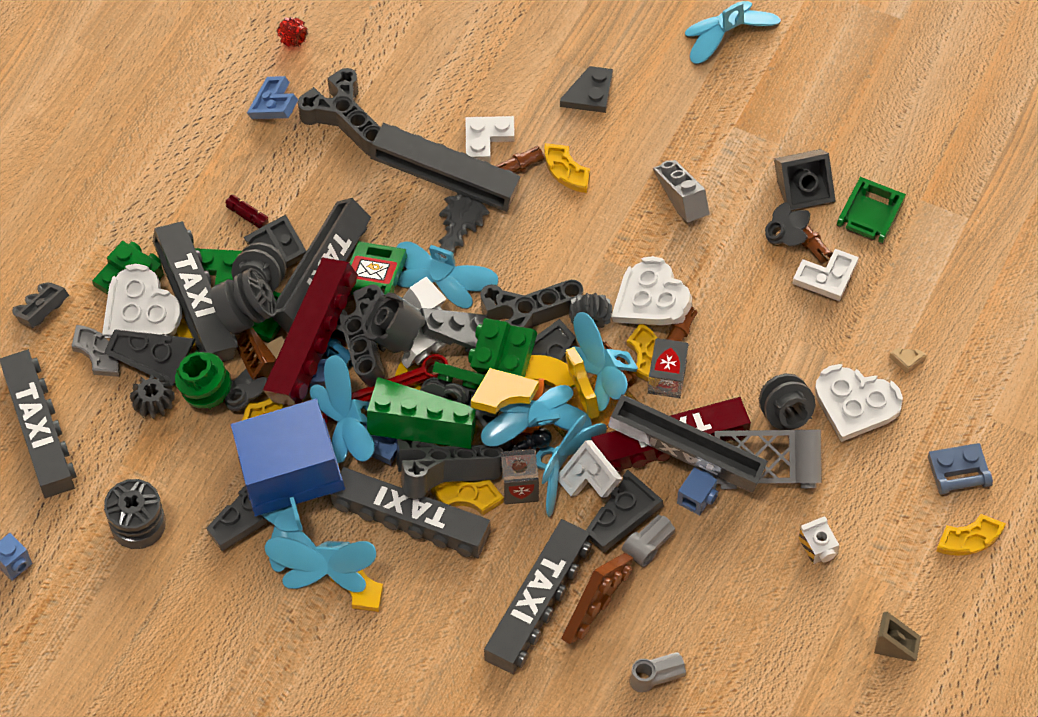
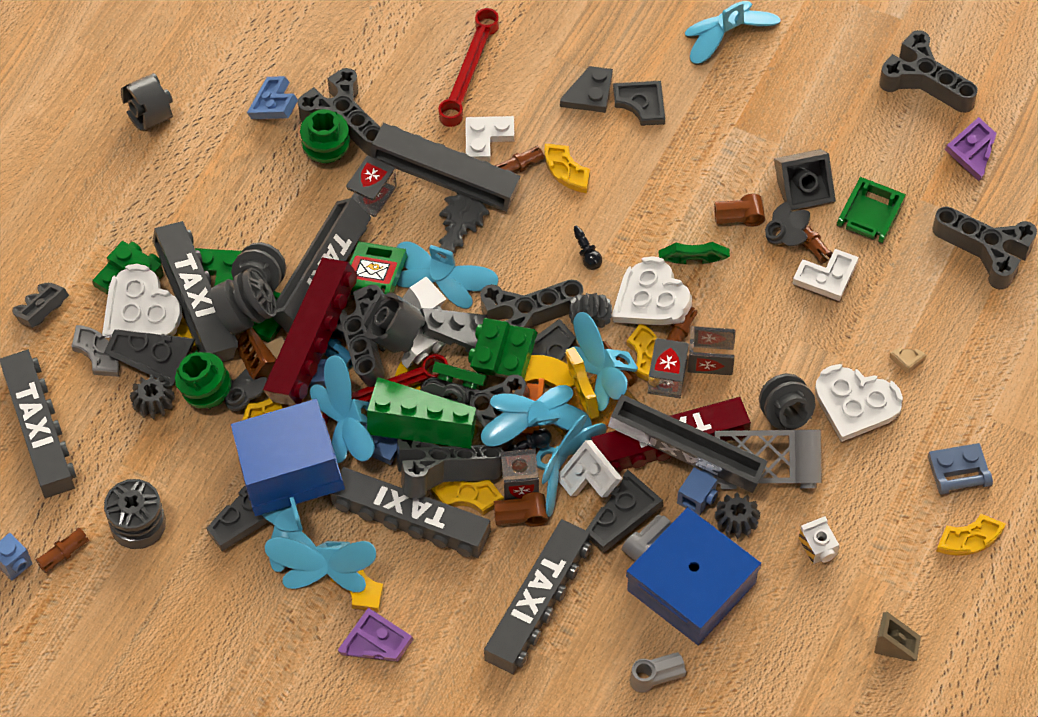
dark red axle [225,195,269,228] -> none
dark grey wing [244,214,306,268] -> none
clear red gear [277,17,308,47] -> none
yellow tile [471,368,539,414] -> none
dark orange plate [561,553,634,644] -> none
light grey slope [653,160,710,223] -> none
none -> dark orange pin [35,528,89,573]
none -> dark grey brick [121,73,173,131]
none -> green piece [300,109,350,164]
none -> medium lavender wing [338,608,414,662]
none -> piece [346,155,397,217]
none -> red piece [438,8,499,127]
none -> dark orange piece [494,492,548,527]
none -> black bar [574,225,602,270]
none -> dark grey tile [613,81,665,126]
none -> blue container [626,507,761,645]
none -> green tile [659,242,730,264]
none -> piece [688,326,736,375]
none -> dark orange piece [714,194,765,227]
none -> dark grey gear [714,492,760,539]
none -> dark grey beam [879,30,978,113]
none -> dark grey beam [932,206,1037,290]
none -> medium lavender wing [944,117,997,181]

